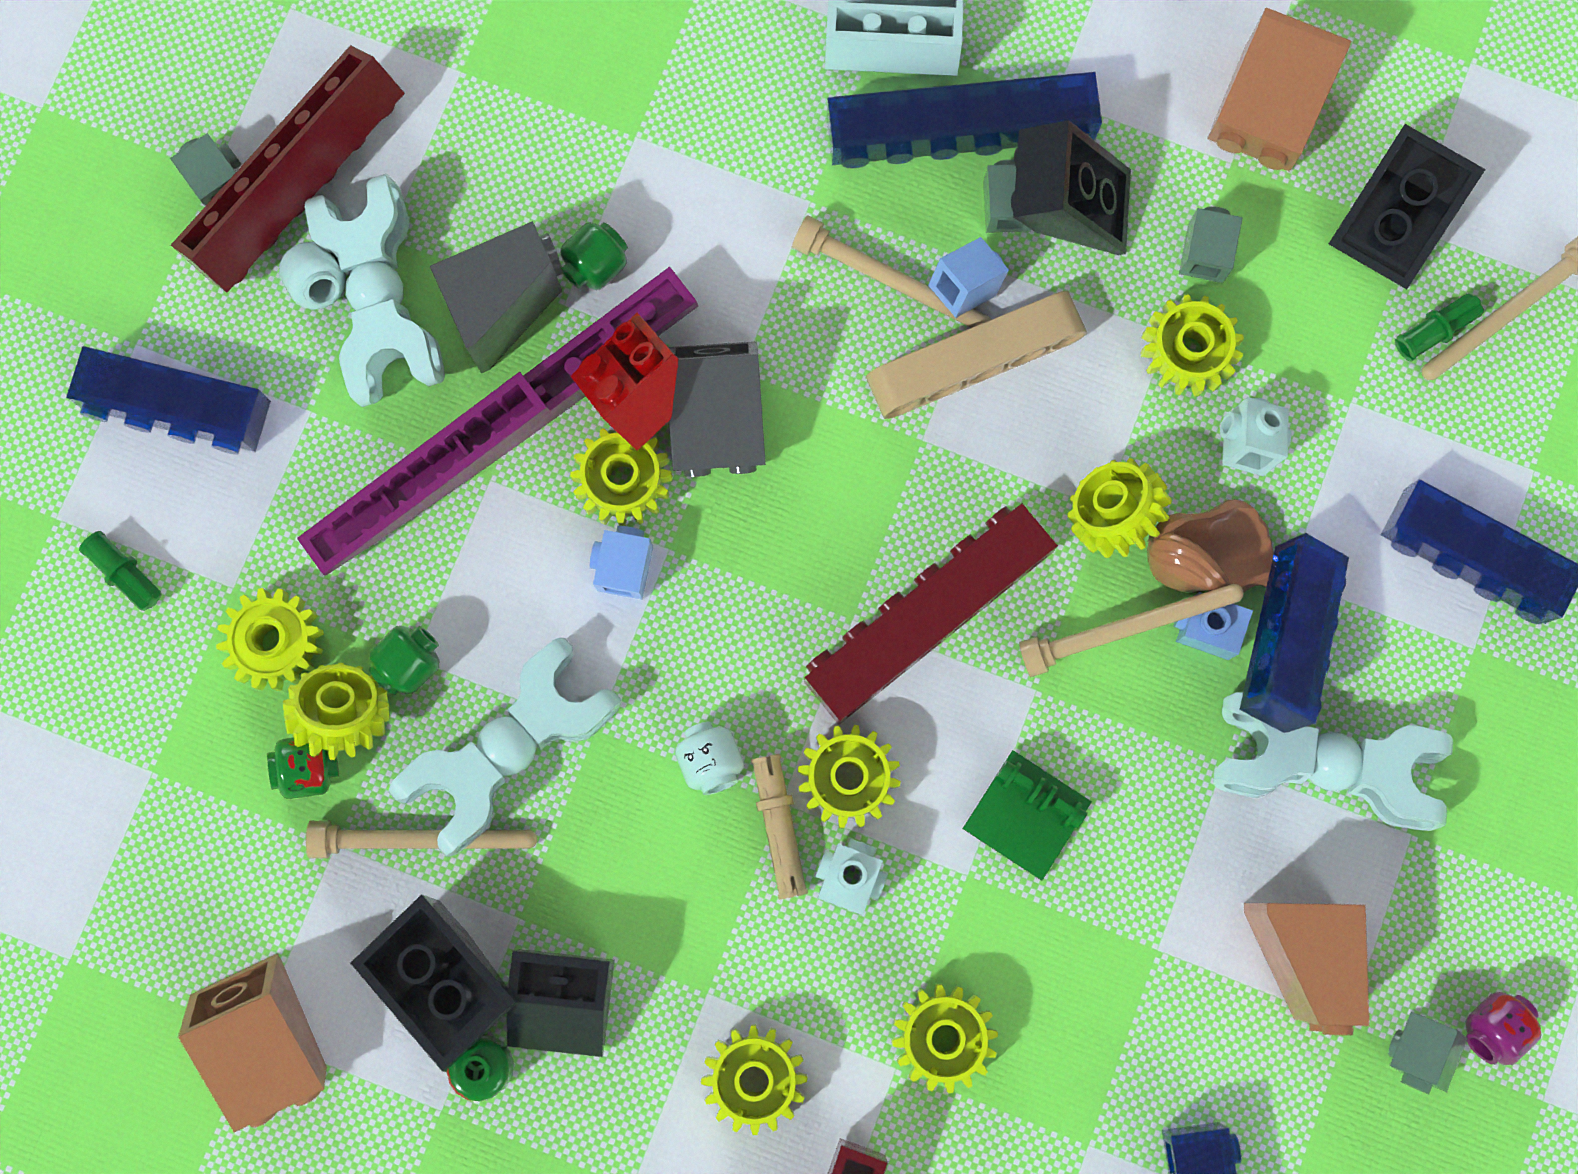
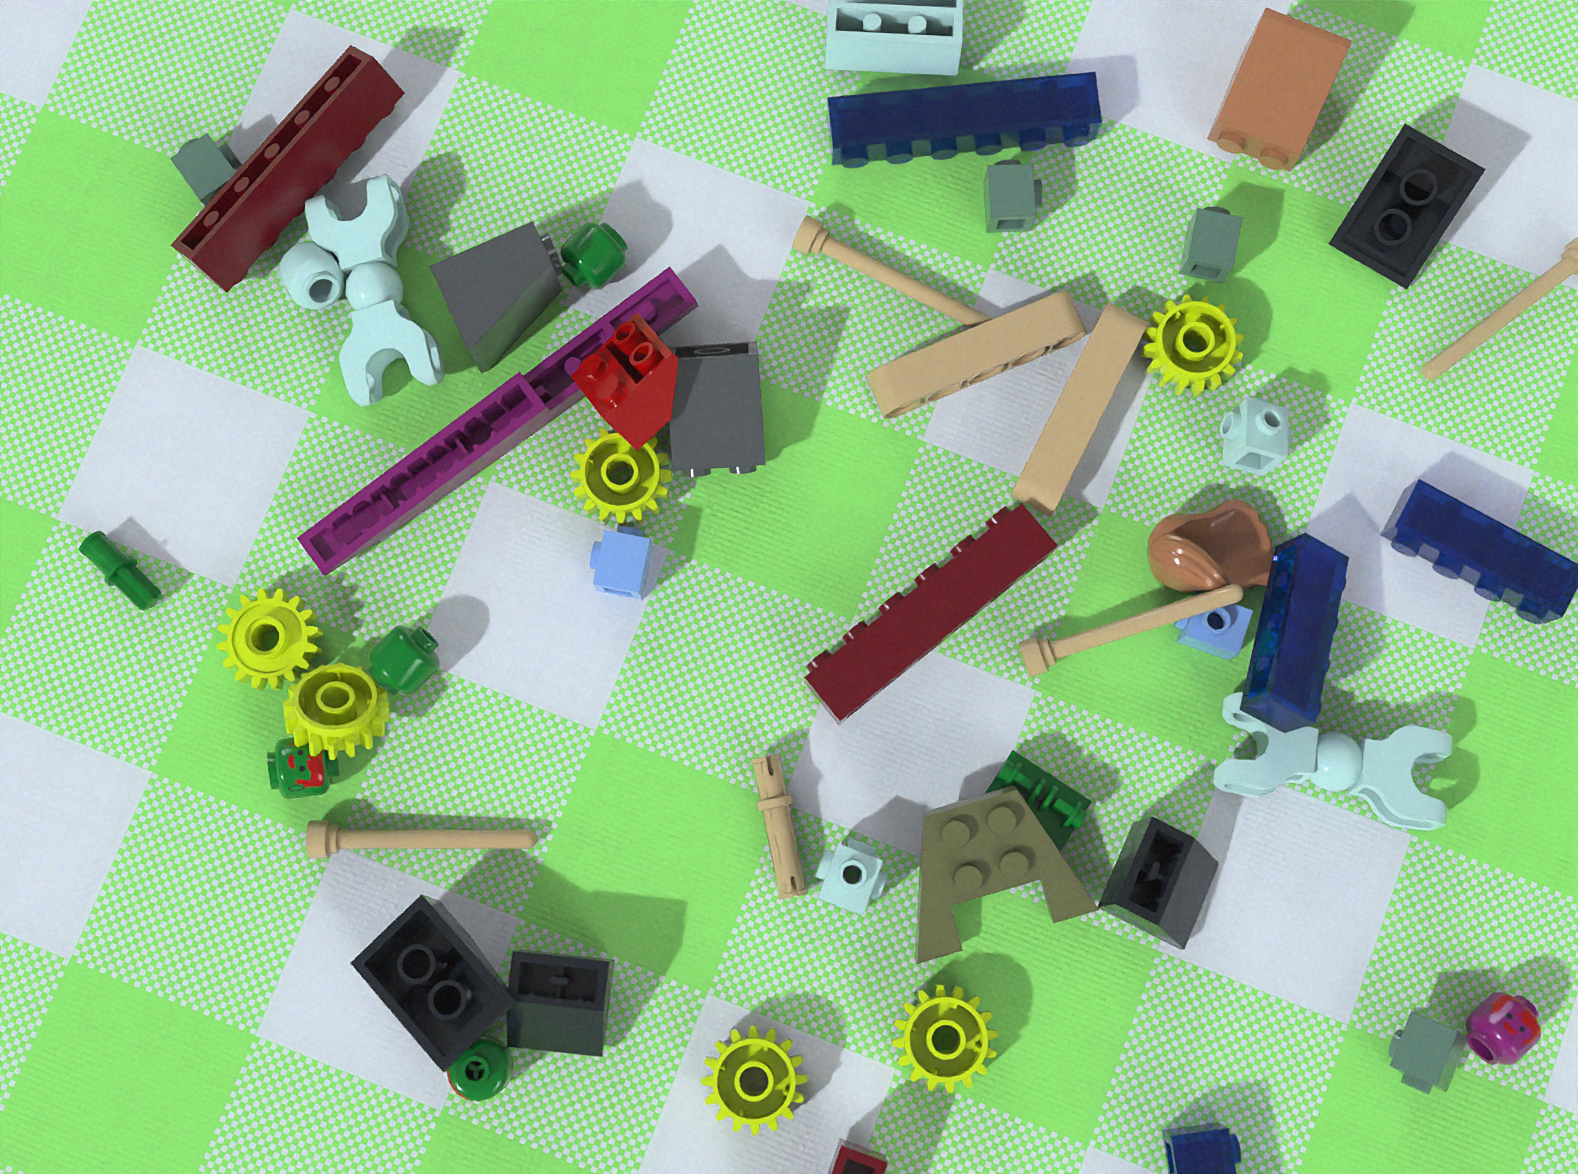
clear blue brick [66,346,271,455] -> none
nougat slope [178,953,327,1132] -> none
light aqua piece [389,638,622,857] -> none
light aqua head [675,721,744,795] -> none
neon yellow gear [798,725,901,829] -> none
light blue brick [928,237,1009,318] -> none
black slope [1011,120,1131,255] -> none
neon yellow gear [1067,458,1172,558] -> none
nougat slope [1244,903,1369,1035] -> none
green axle [1395,293,1484,362] -> none
none -> olive wing [915,785,1099,964]
none -> tan beam [1010,302,1149,516]
none -> black slope [1097,816,1219,950]

